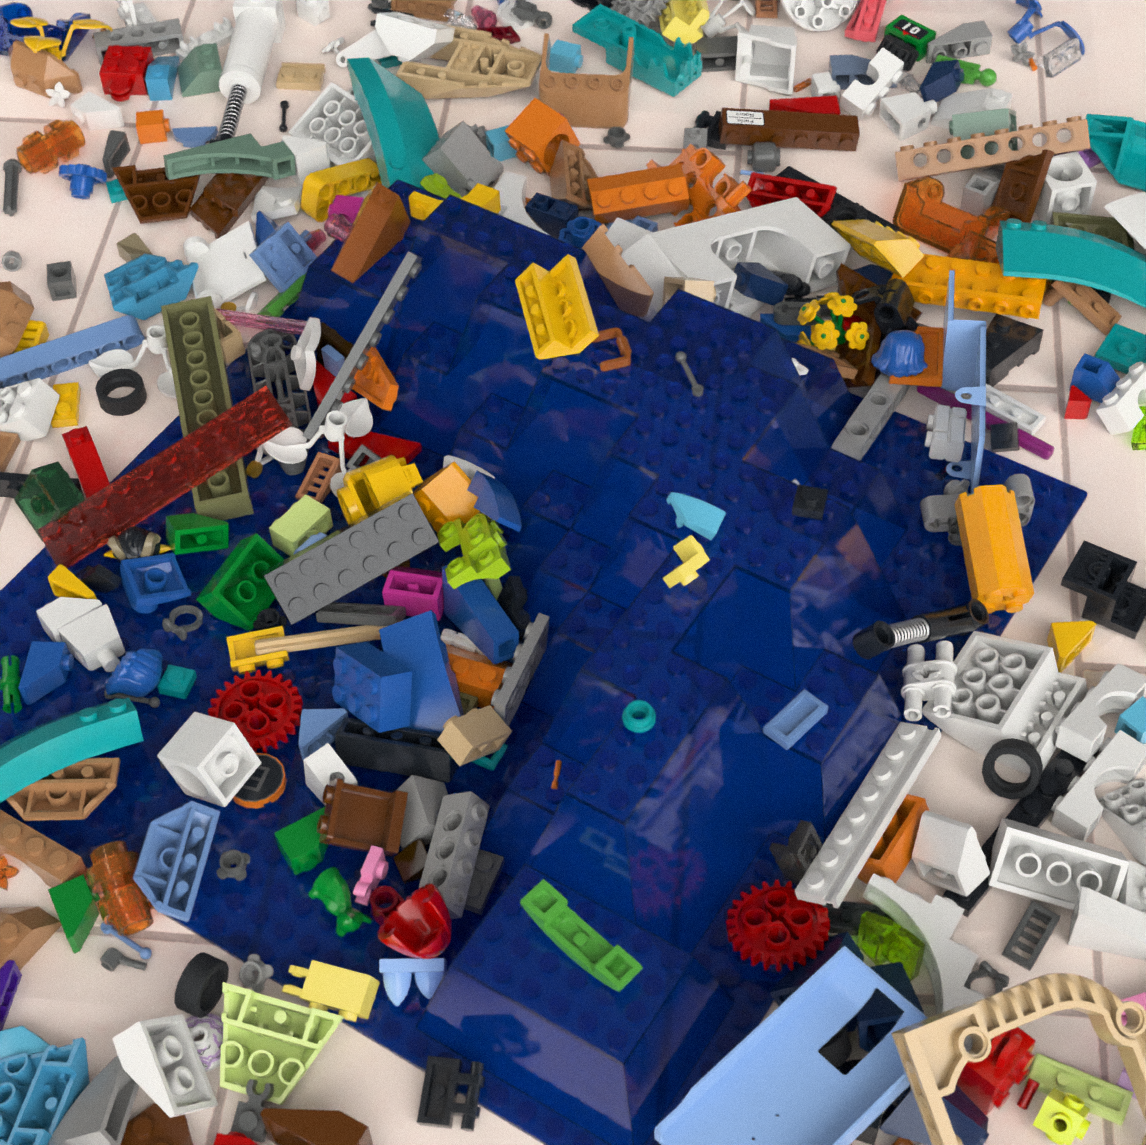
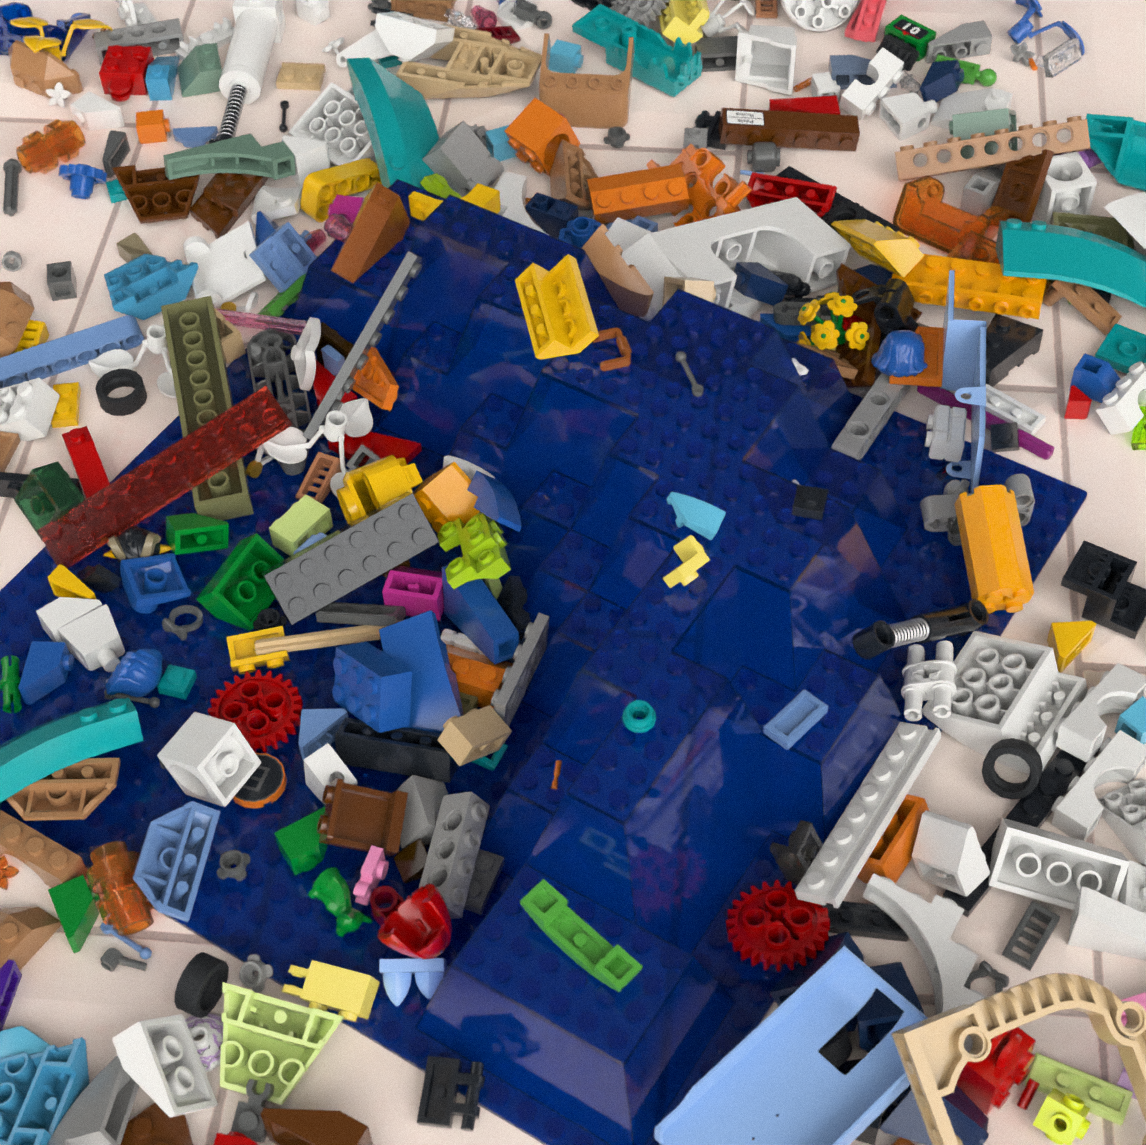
clear neon green slope [856,911,926,982] -> none

